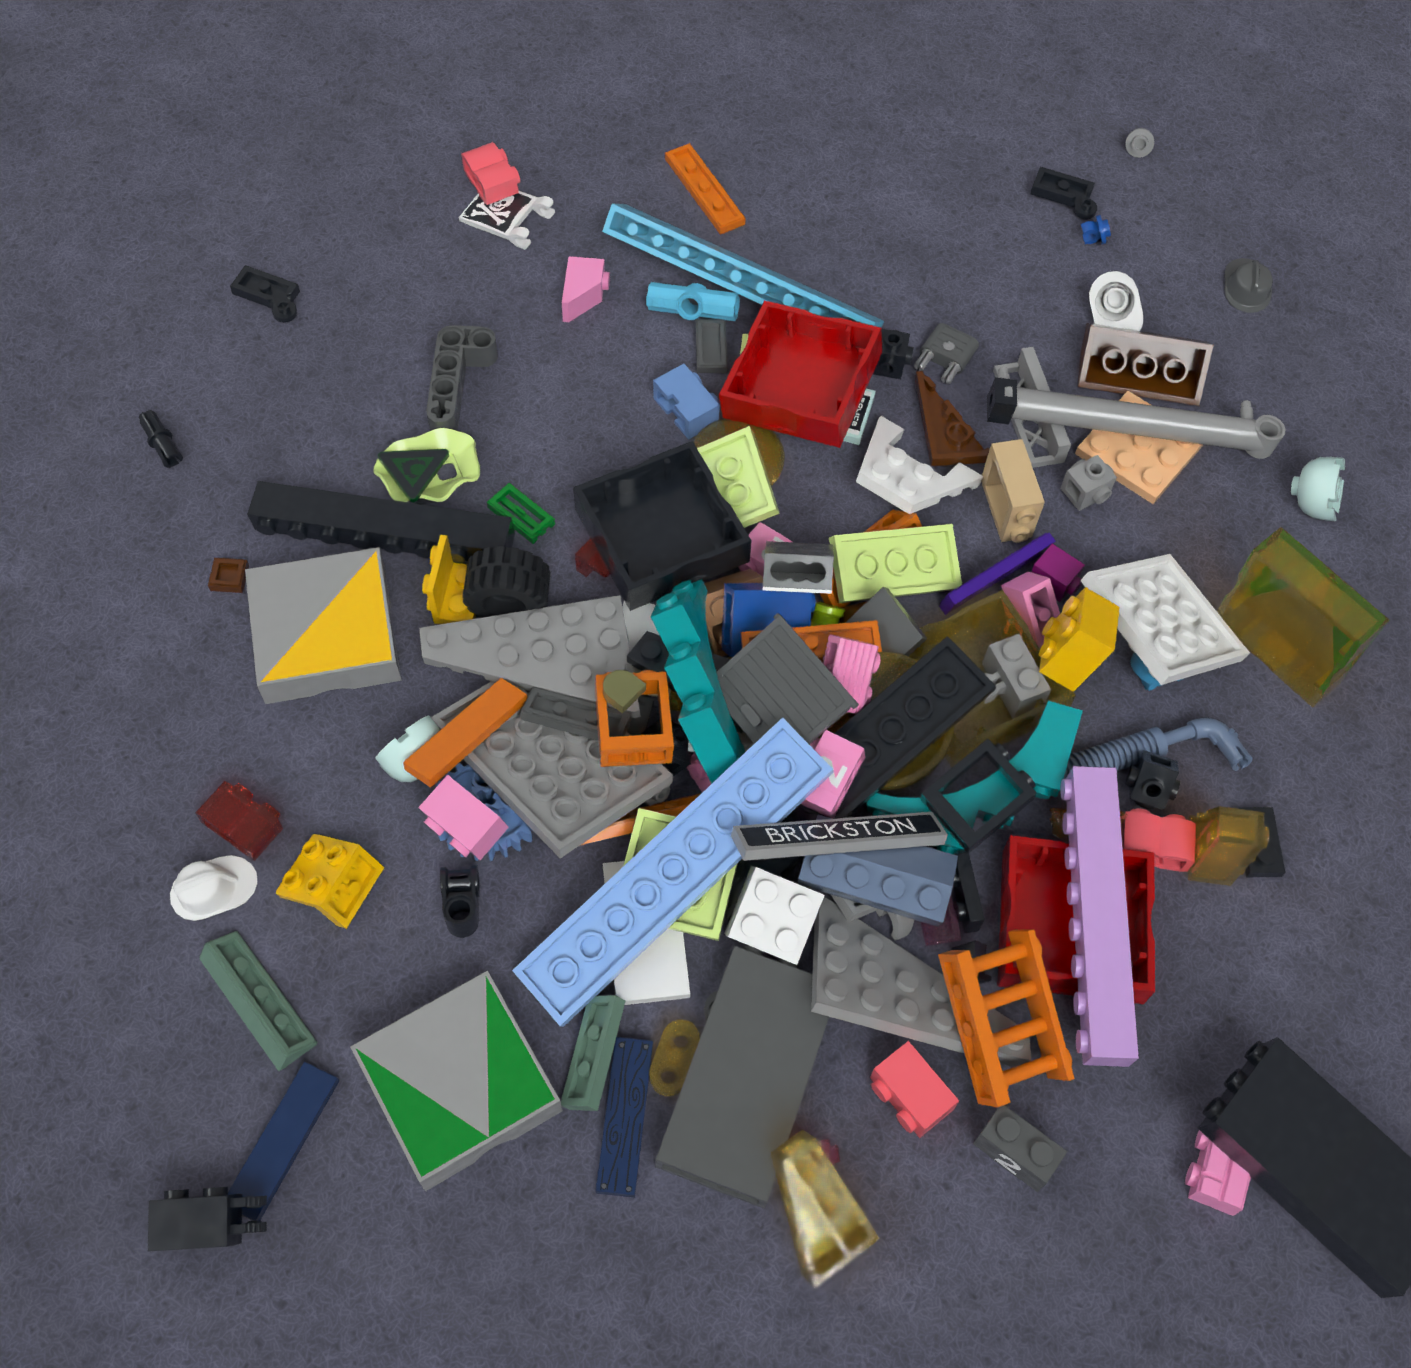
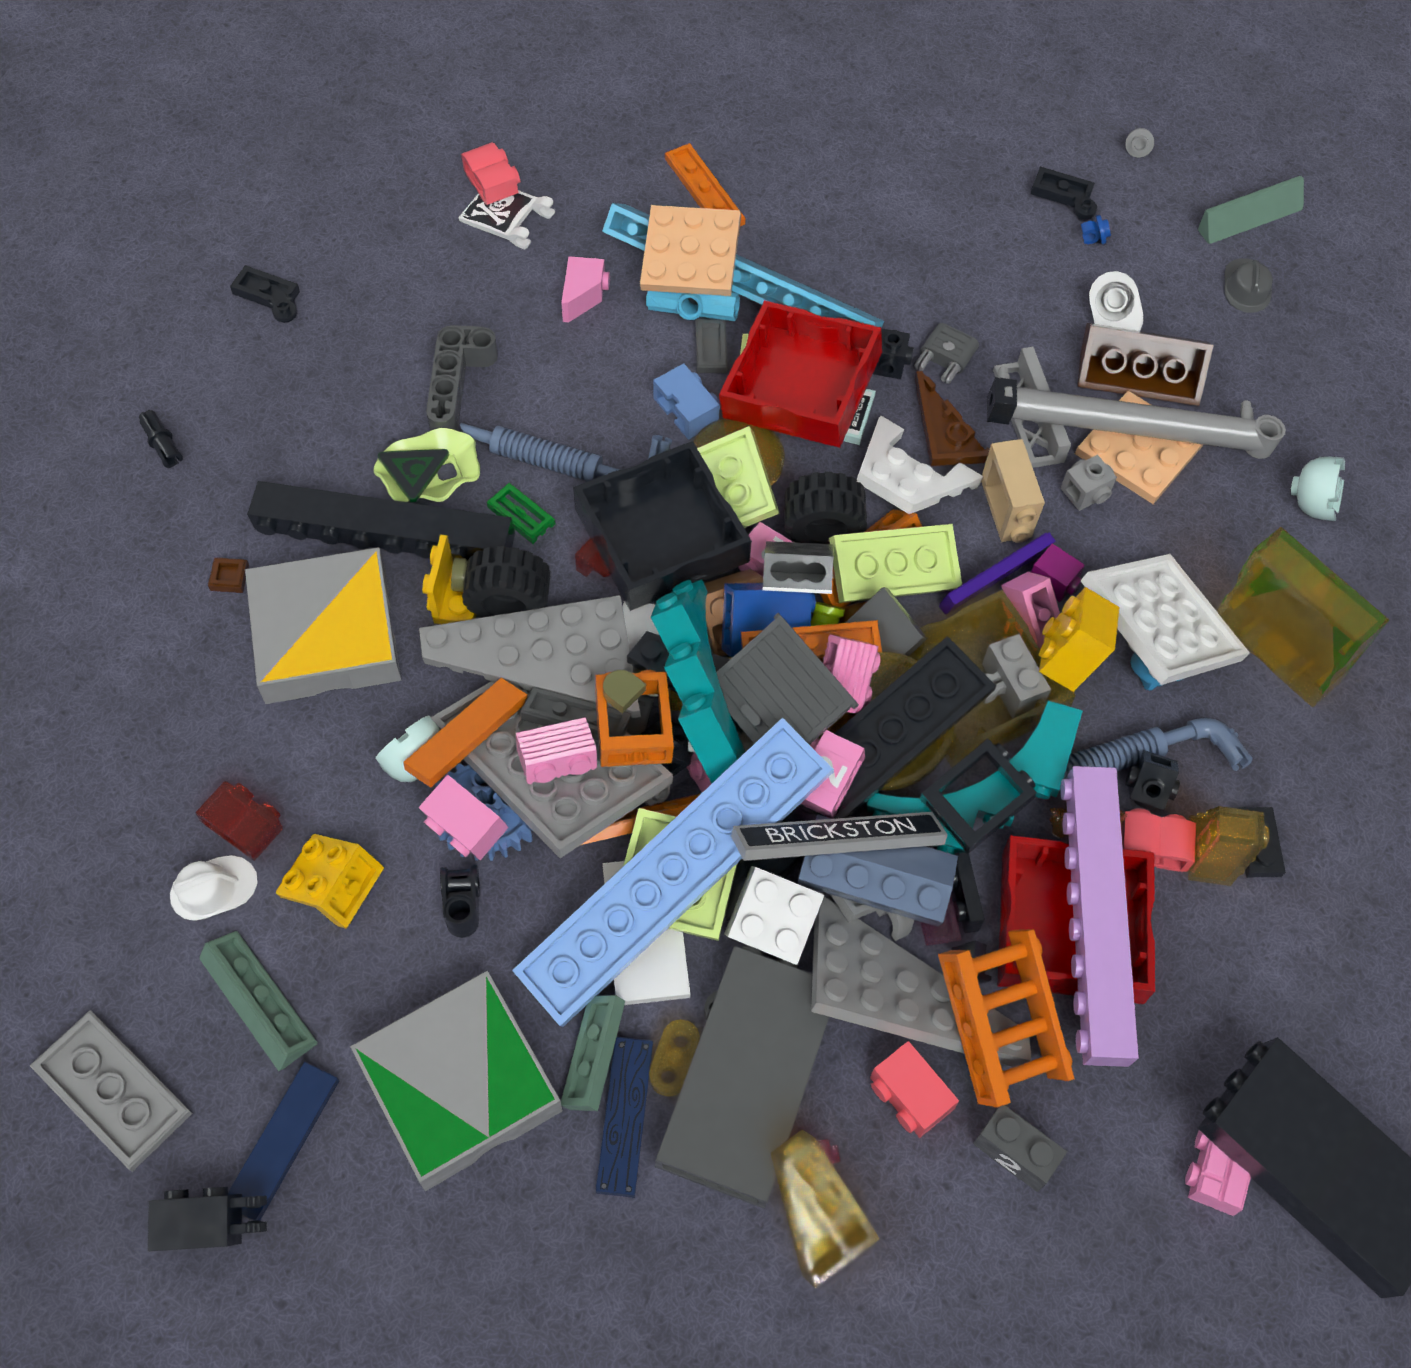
none -> light grey tile [30,1010,193,1172]
none -> olive tile [451,557,468,592]
none -> sand blue piece [460,423,672,481]
none -> bright pink brick [515,717,597,784]
none -> light nougat plate [640,205,741,296]
none -> black tyre [785,471,867,544]
none -> sand green slope [1198,176,1304,244]

